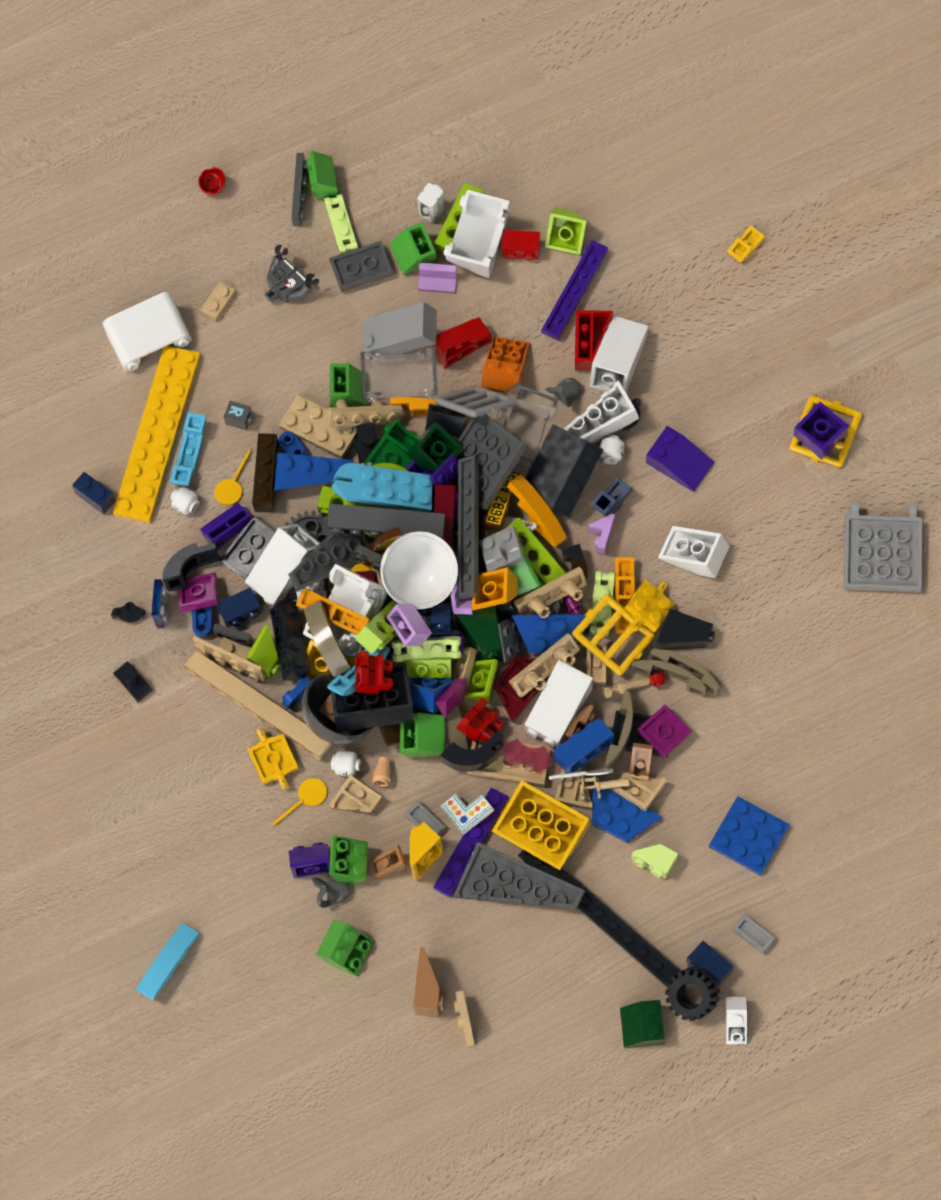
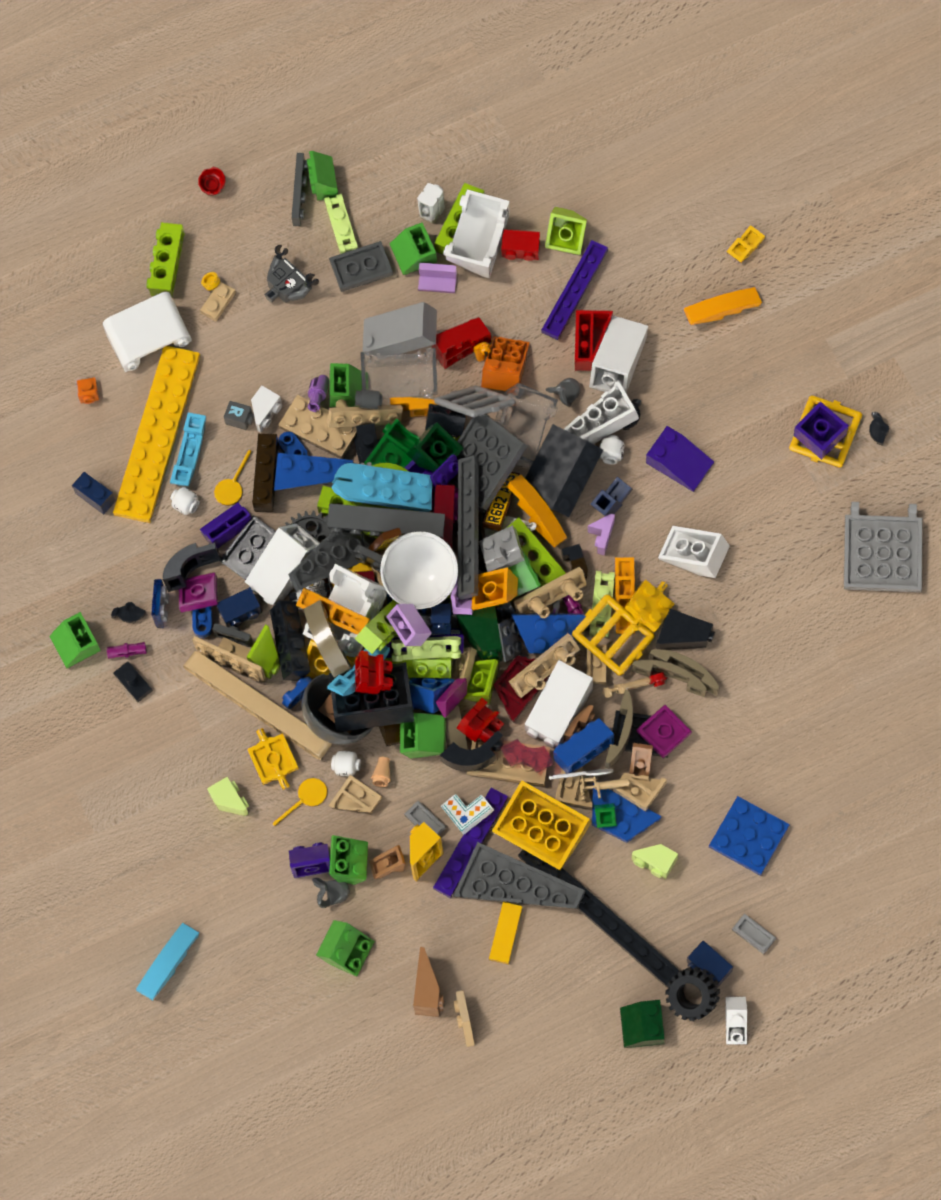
none -> bright green slope [49,612,101,669]
none -> orange bracket [77,377,99,404]
none -> magenta pin [107,642,147,659]
none -> lime brick [146,222,185,298]
none -> yellow tile [201,272,220,291]
none -> yellowish green slope [207,777,249,816]
none -> white slope [251,386,282,433]
none -> medium lavender arm [308,375,329,412]
none -> dark grey brick [355,389,383,410]
none -> light orange arm [474,342,491,361]
none -> yellow tile [489,902,522,965]
none -> green slope [594,803,617,828]
none -> light orange slope [684,287,762,325]
none -> black piece [869,412,889,446]

